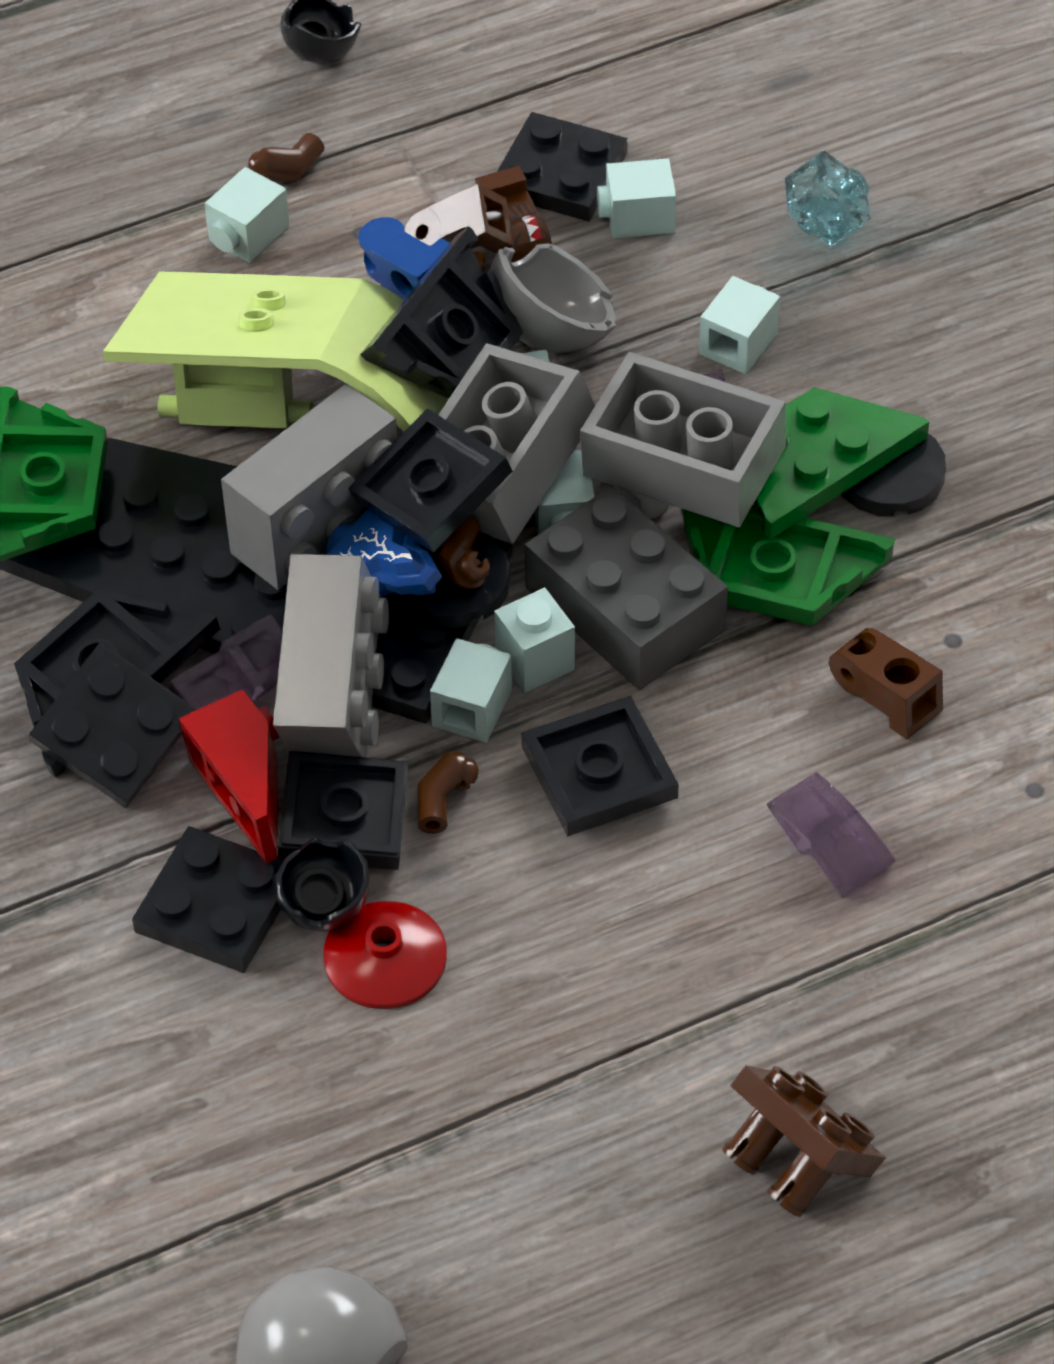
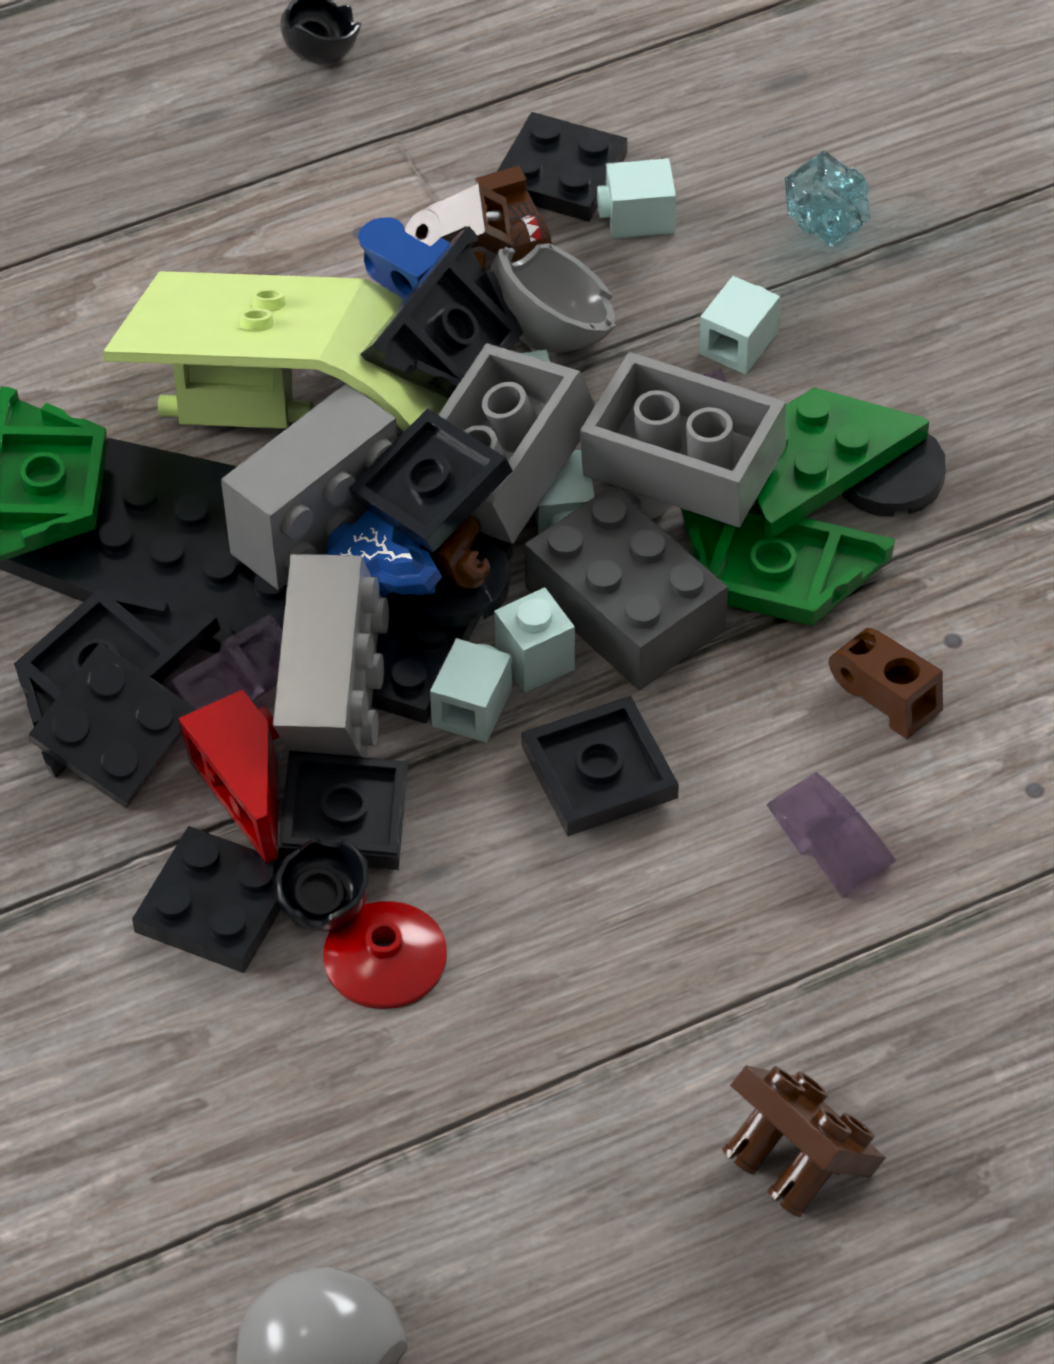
light aqua brick [204,167,290,263] -> none
reddish brown arm [248,133,324,183] -> none
reddish brown arm [417,752,479,834] -> none

